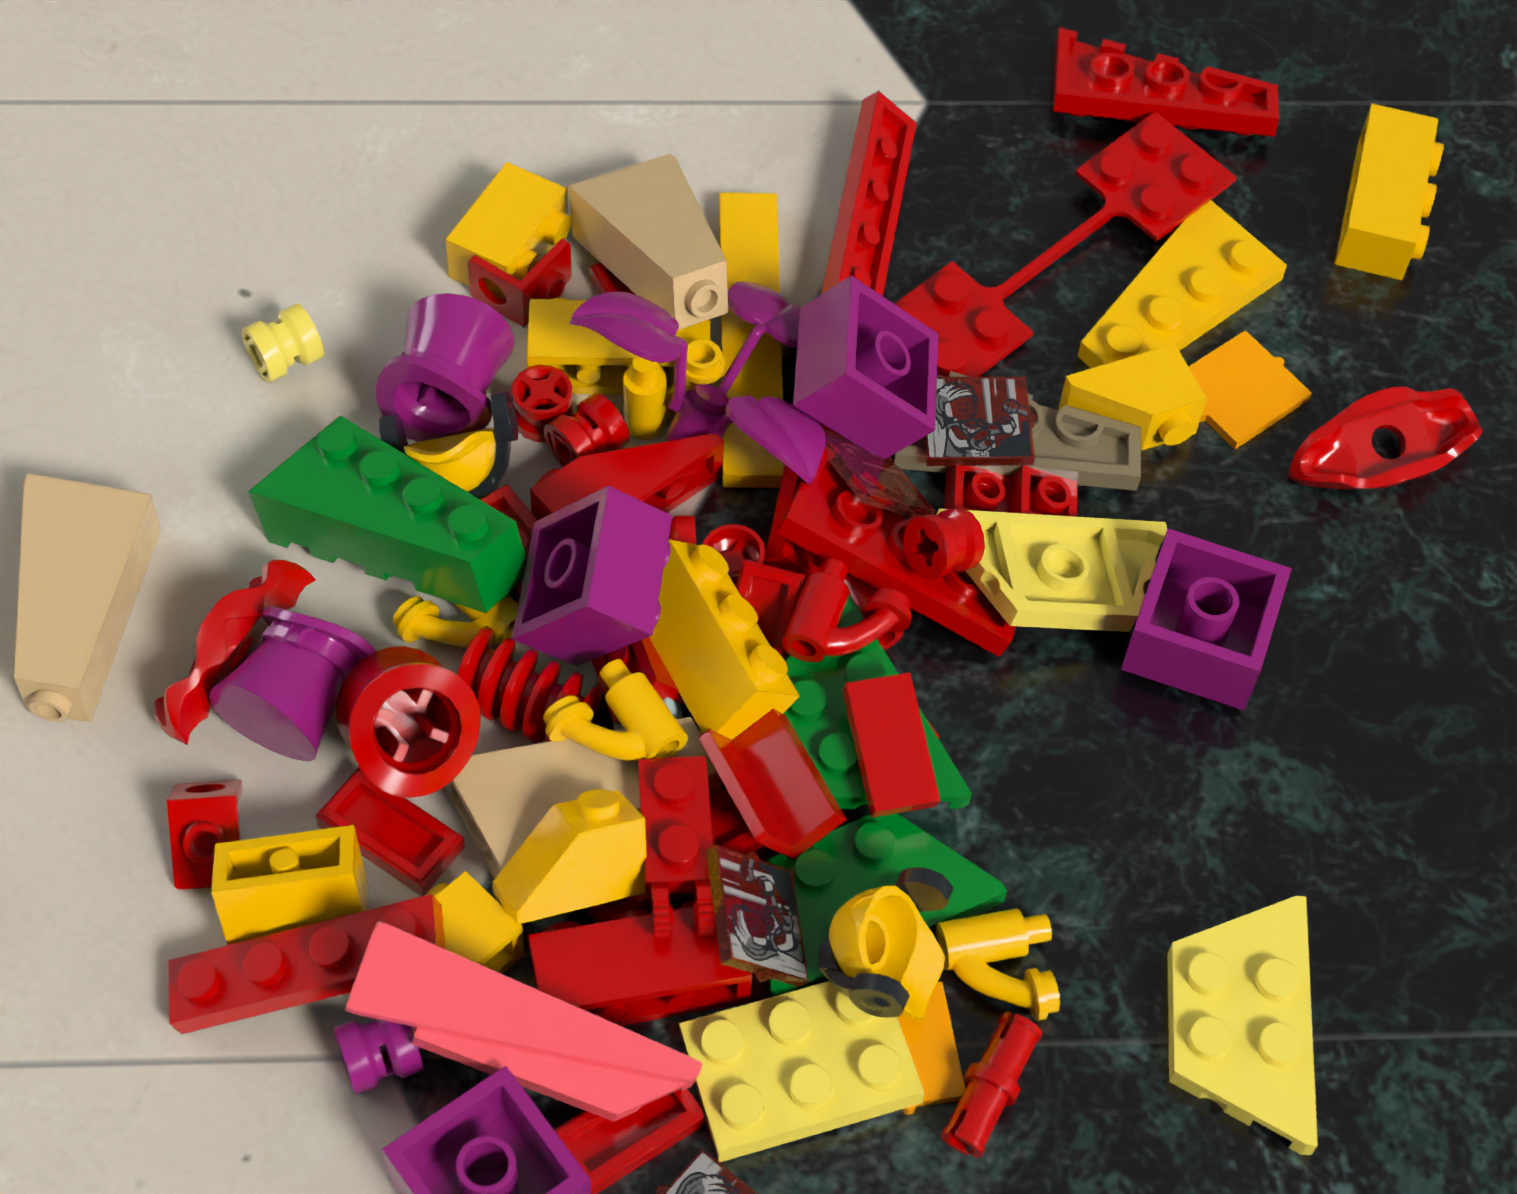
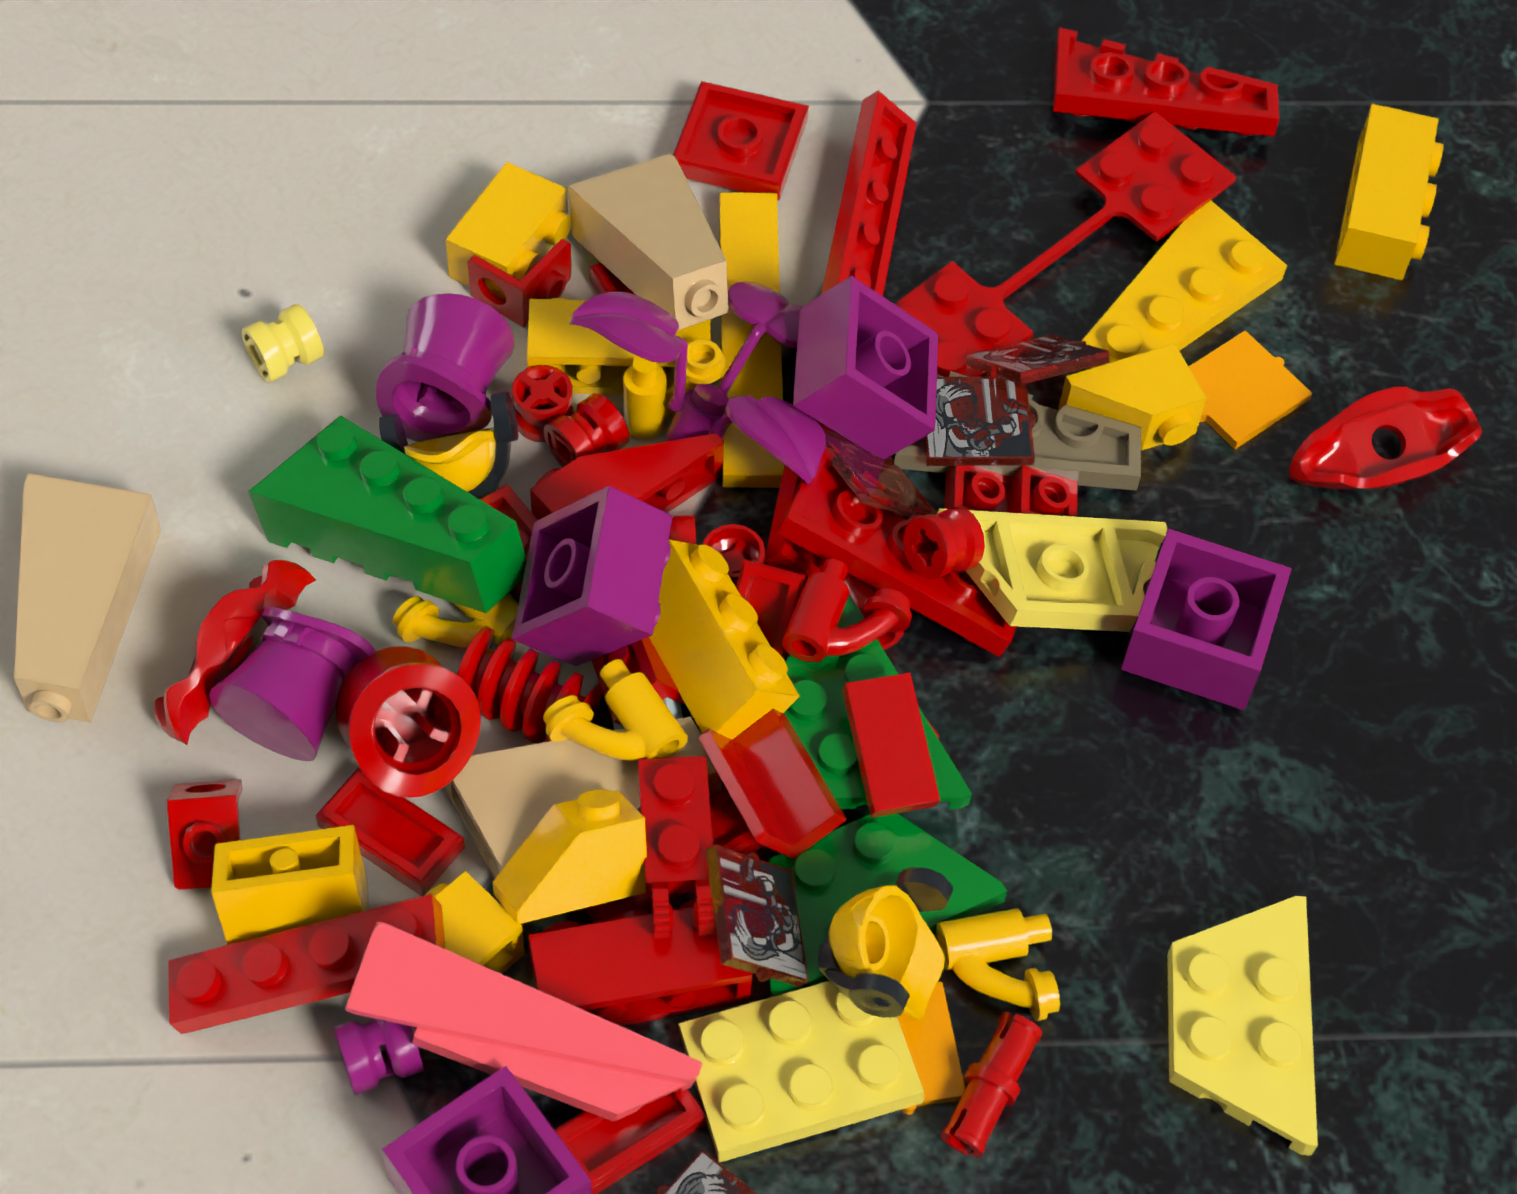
none -> red plate [673,81,809,201]
none -> clear red piece [965,334,1109,385]

